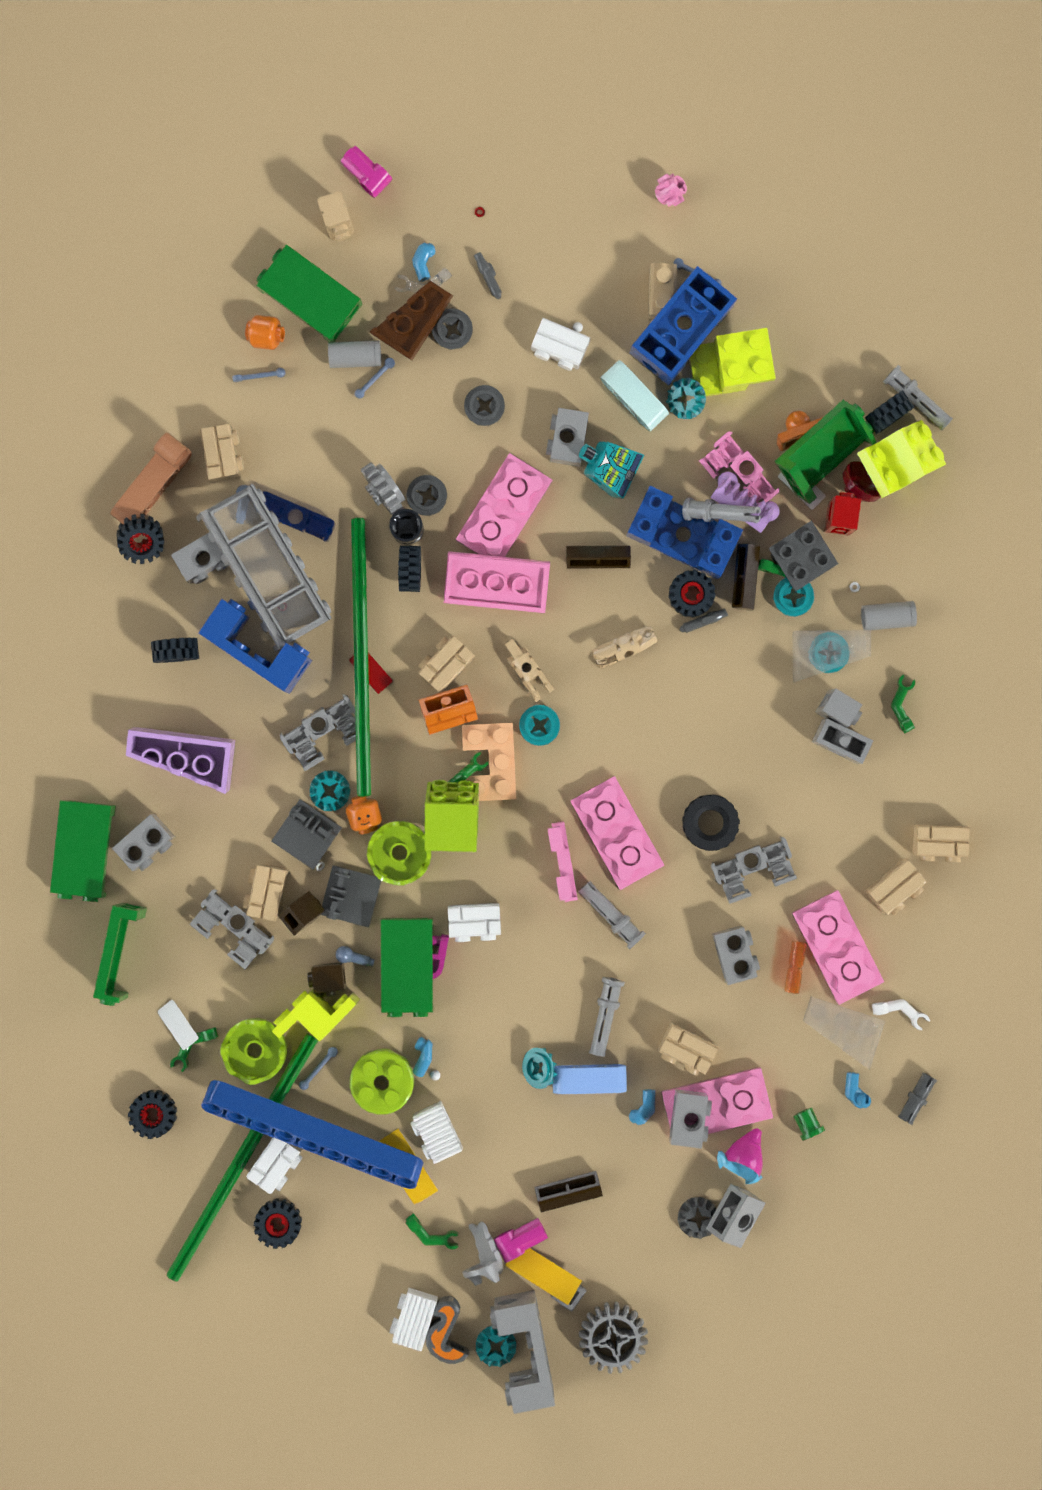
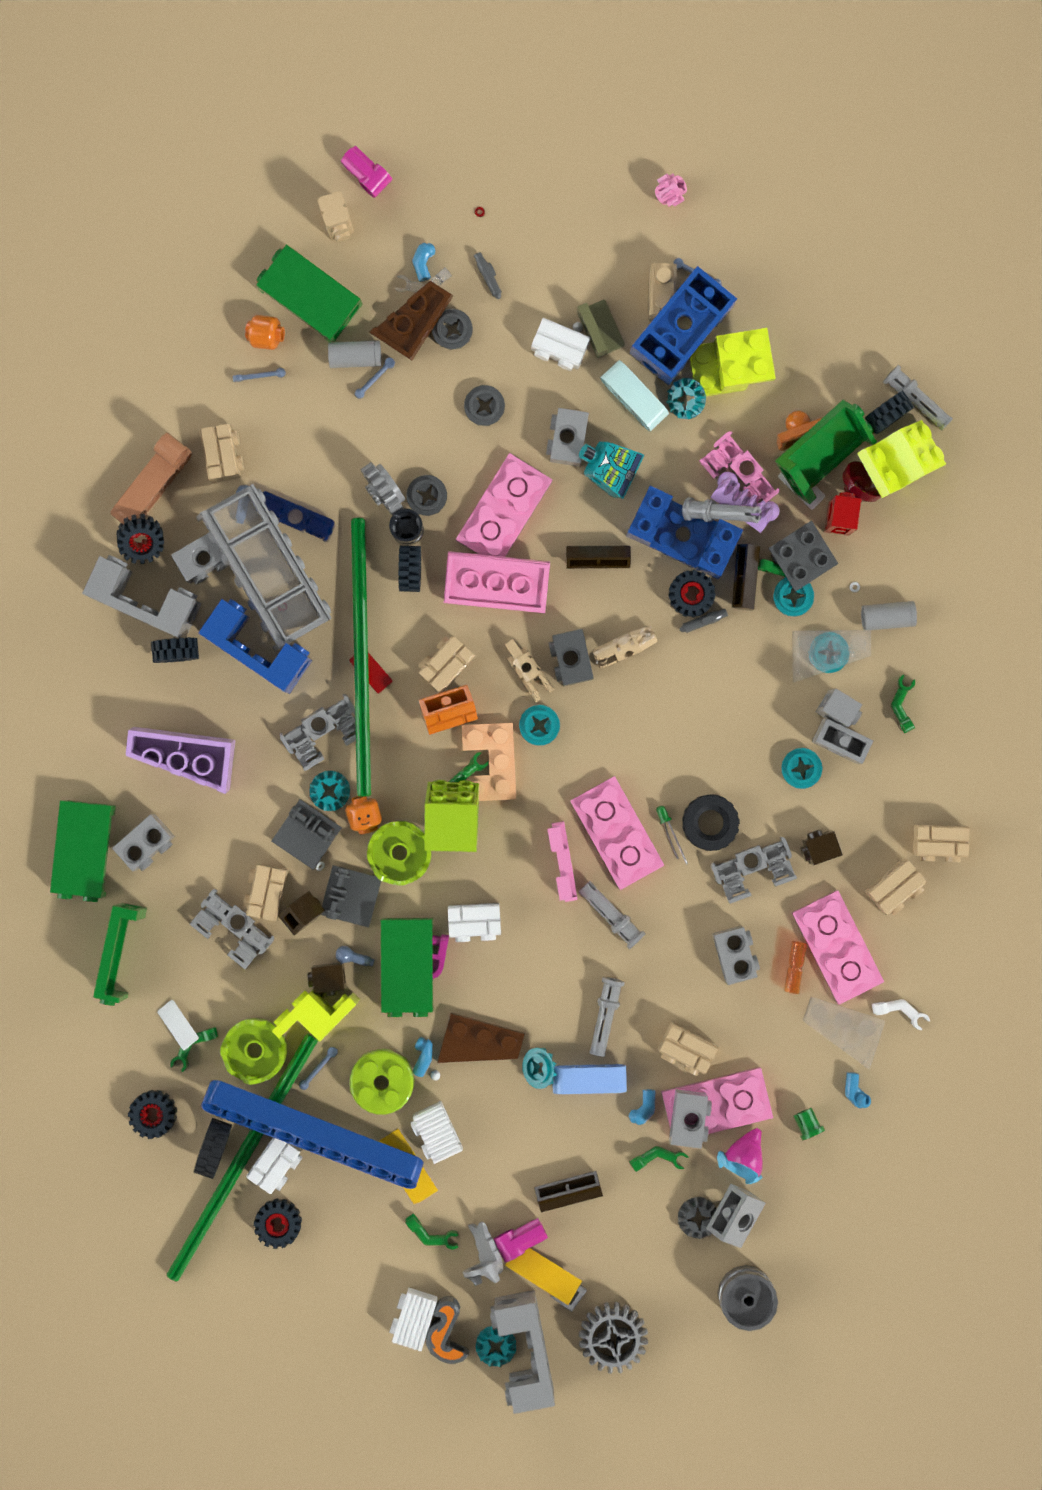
dark grey pin [898,1072,937,1125] -> none
none -> light grey plate [82,555,202,638]
none -> black tyre [193,1118,232,1179]
none -> reddish brown wing [437,1013,525,1063]
none -> dark grey brick [548,629,594,687]
none -> olive panel [577,300,625,358]
none -> green arm [629,1146,689,1172]
none -> piece [656,806,688,865]
none -> flat silver wheel [718,1265,778,1331]
none -> teal gear [781,748,822,789]
none -> dark brown brick [800,829,843,865]

